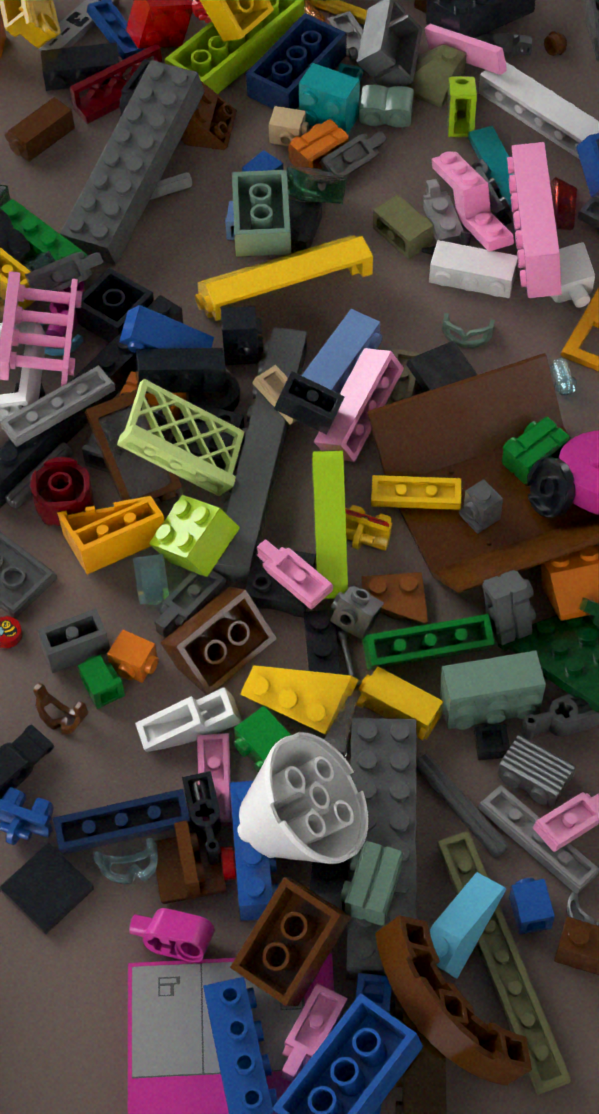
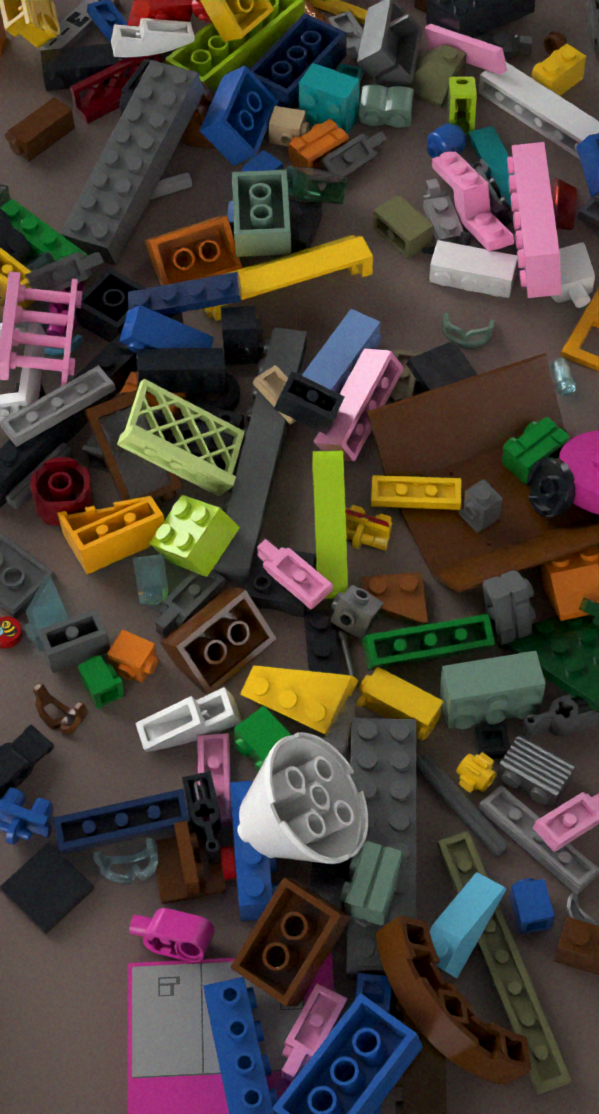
none -> clear light blue slope [24,575,69,652]
none -> white slope [111,18,195,57]
none -> dark blue plate [128,272,242,316]
none -> orange slope [144,216,242,286]
none -> blue brick [199,66,279,166]
none -> blue head [427,123,466,158]
none -> yellow gear [456,752,497,794]
none -> yellow brick [531,43,586,96]

